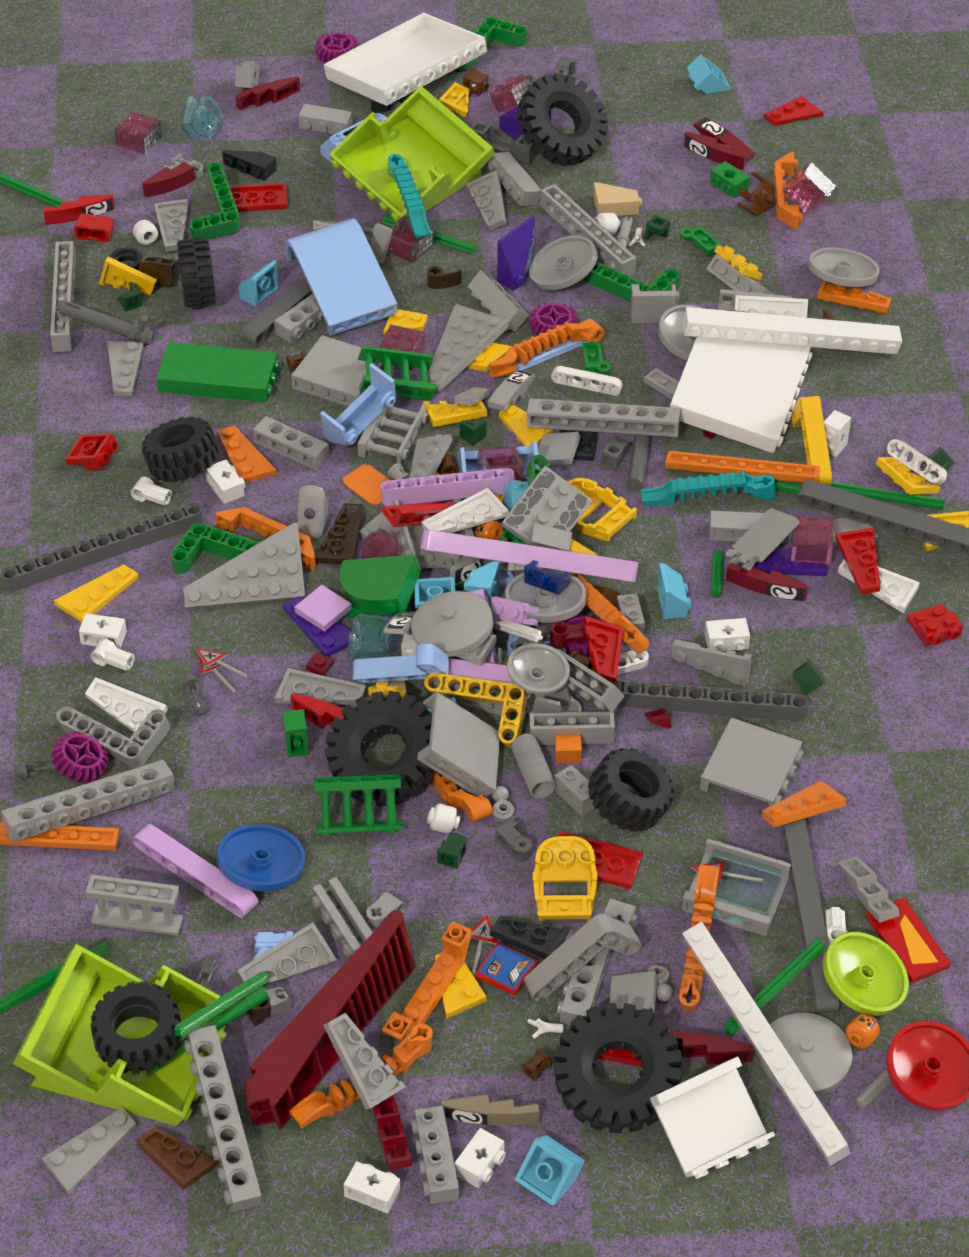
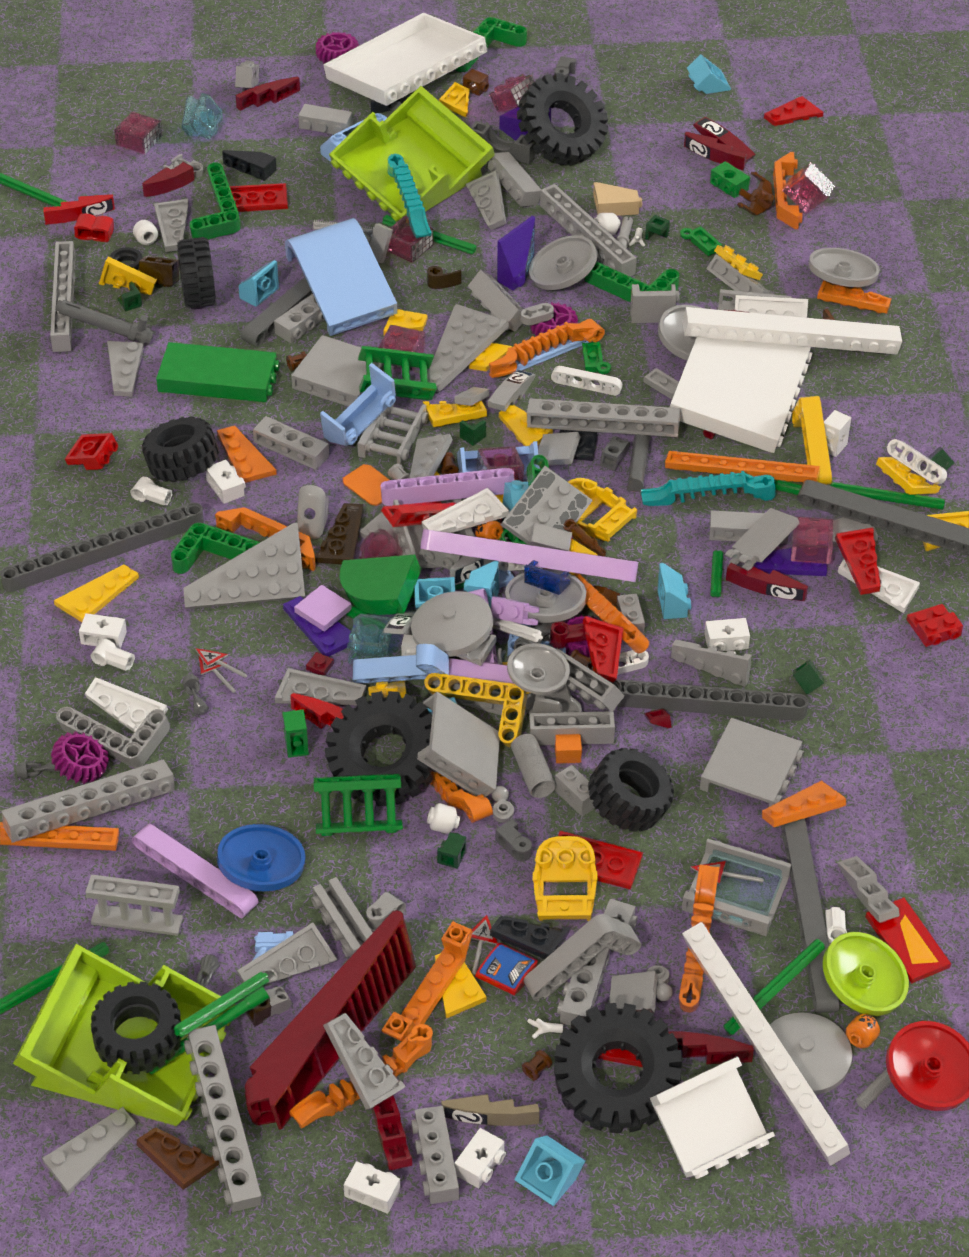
none -> light grey beam [521,303,554,325]
none -> reddish brown pin [563,519,606,557]

